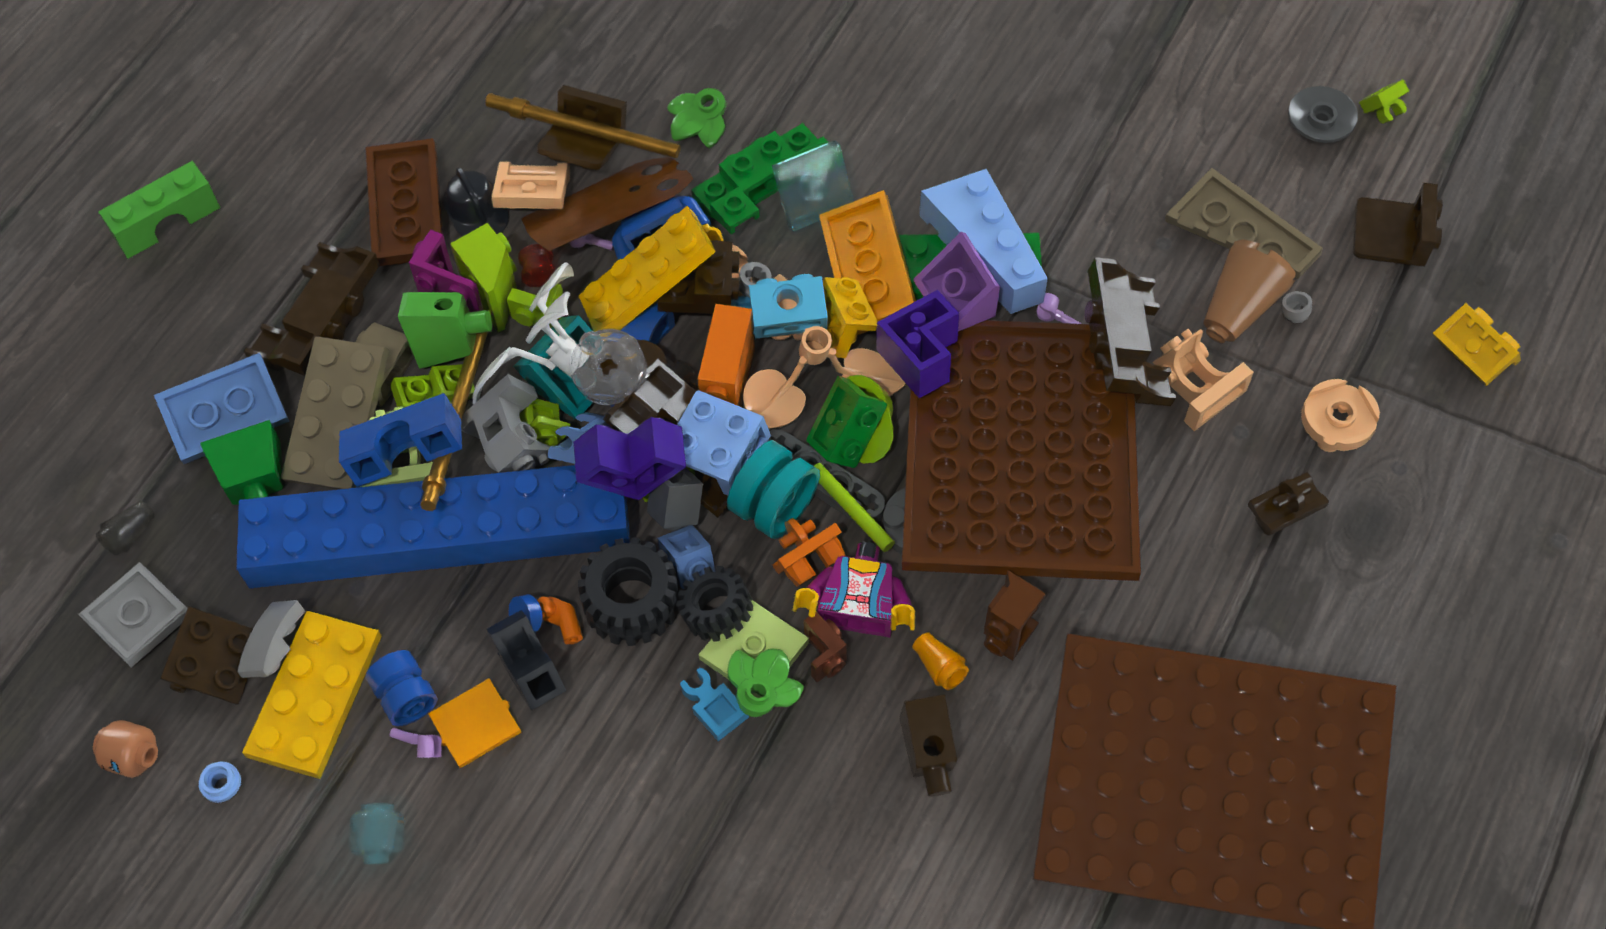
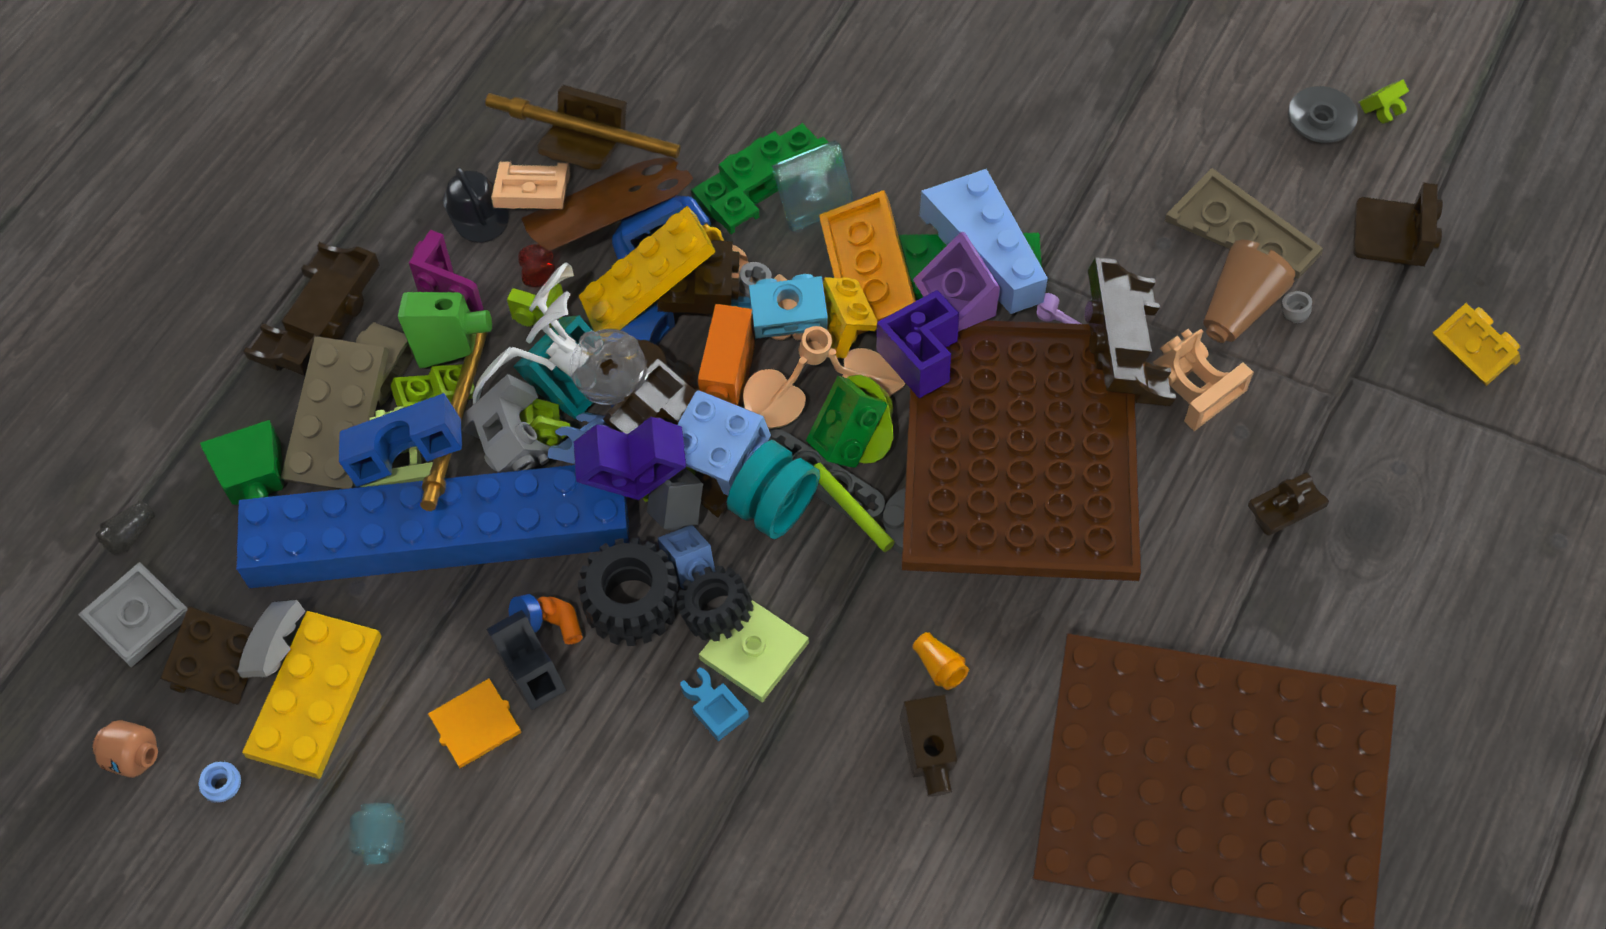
bright green arch [98,161,220,259] -> none
medium blue plate [154,353,289,464] -> none
blue wheel [365,650,438,726] -> none
reddish brown plate [366,138,443,266] -> none
lavender hand [390,728,442,758] -> none
lime slope [450,223,517,332] -> none
lavender hand [569,234,614,251] -> none
bright green plate [667,88,726,149] -> none
bright green plate [727,649,804,717] -> none
orange hips [772,518,846,587] -> none
torso [792,542,915,638] -> none
copper bracket [804,612,847,682] -> none
reddish brown window [983,570,1045,661] -> none
light nougat plate [1301,379,1380,452] -> none

